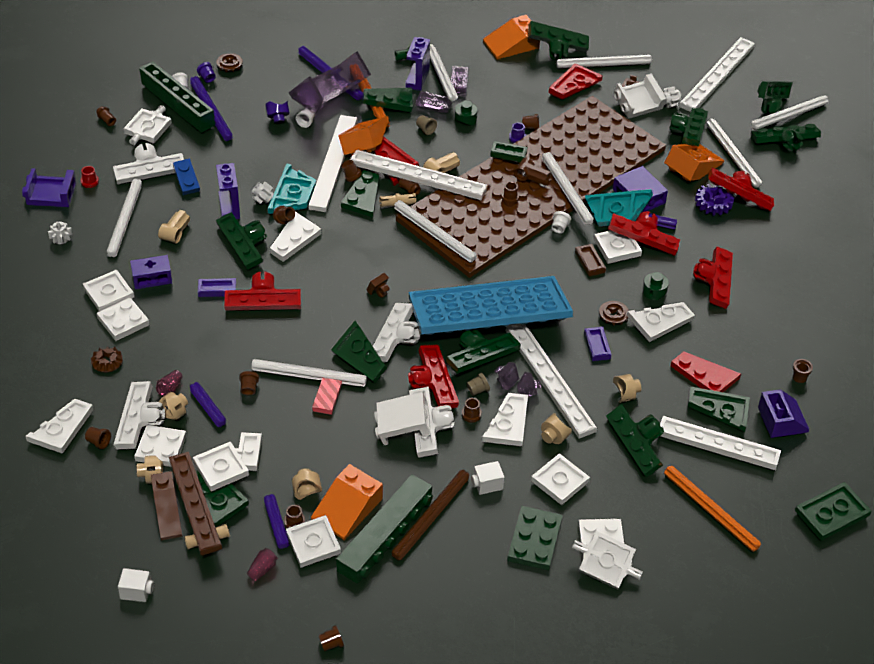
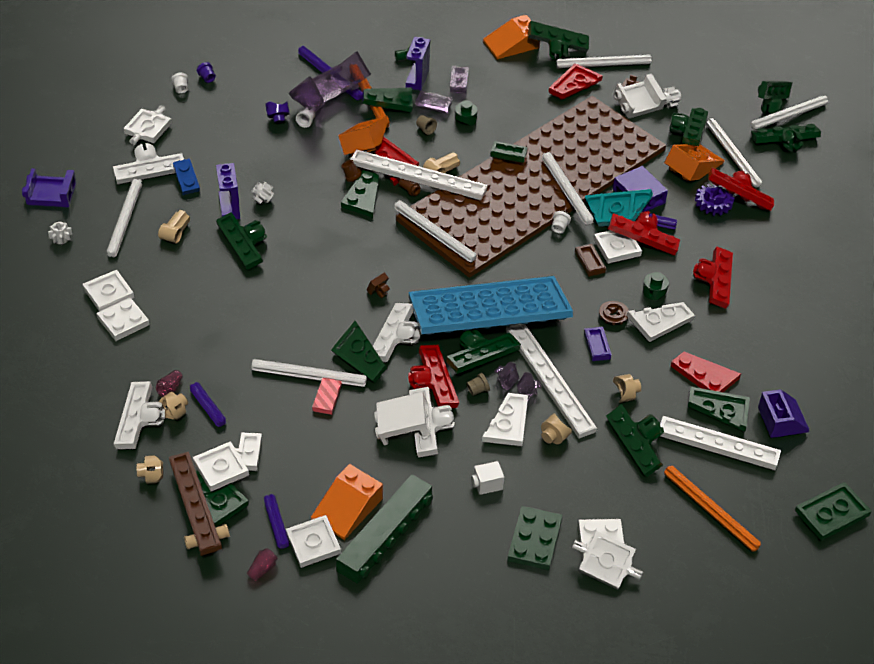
white wing [26,399,93,454] -> none
red piece [81,166,99,188] -> none
reddish brown piece [85,427,111,449] -> none
reddish brown gear [91,346,123,372] -> none
reddish brown pin [97,106,117,126] -> none
white brick [118,568,154,602] -> none
dark purple brick [130,255,172,289] -> none
white plate [135,426,187,467] -> none
dark green brick [139,61,215,133] -> none
reddish brown slope [151,471,182,540] -> none
dark purple axle [190,76,233,141] -> none
dark purple tile [198,278,236,297] -> none
reddish brown gear [216,53,243,73] -> none
red plate [224,272,301,310] -> none
reddish brown piece [239,371,259,395] -> none
teal wing [268,164,316,214] -> none
white wing [270,212,321,262] -> none
reddish brown piece [273,206,295,224] -> none
reddish brown piece [284,505,305,528] -> none
tan piece [292,468,322,500] -> none
white tile [309,115,357,212] -> none
reddish brown piece [318,625,344,651] -> none
tan pin [379,193,416,208] -> none
reddish brown axle [392,469,469,560] -> none
white axle [430,44,458,102] -> none
reddish brown piece [462,398,482,423] -> none
reddish brown piece [501,181,519,204] -> none
dark purple piece [509,122,526,143] -> none
reddish brown piece [514,158,552,186] -> none
reddish brown piece [522,114,539,130] -> none
white plate [531,453,590,505] -> none
white tile [679,38,755,112] -> none
reddish brown piece [792,359,813,383] -> none

